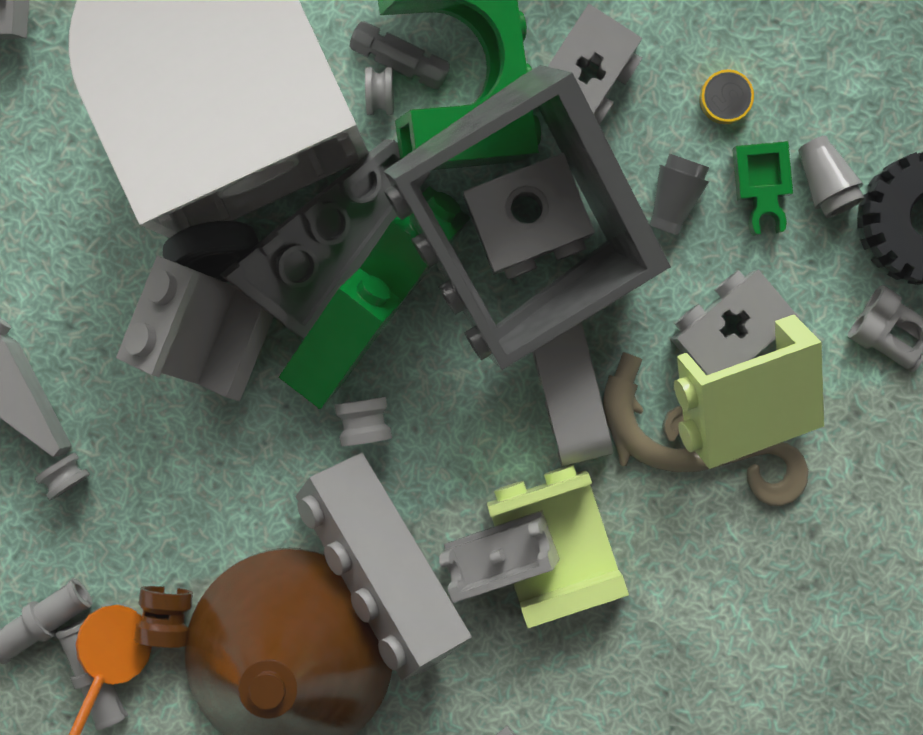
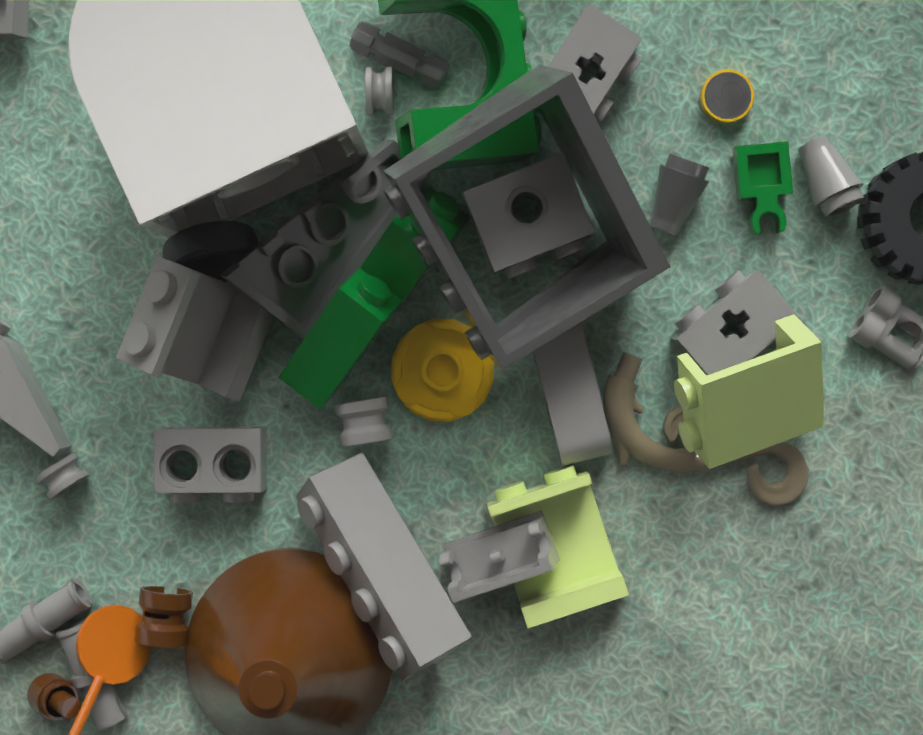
none -> reddish brown cylinder [27,673,81,721]
none -> light grey brick [154,426,267,503]
none -> yellow tile [391,318,494,422]

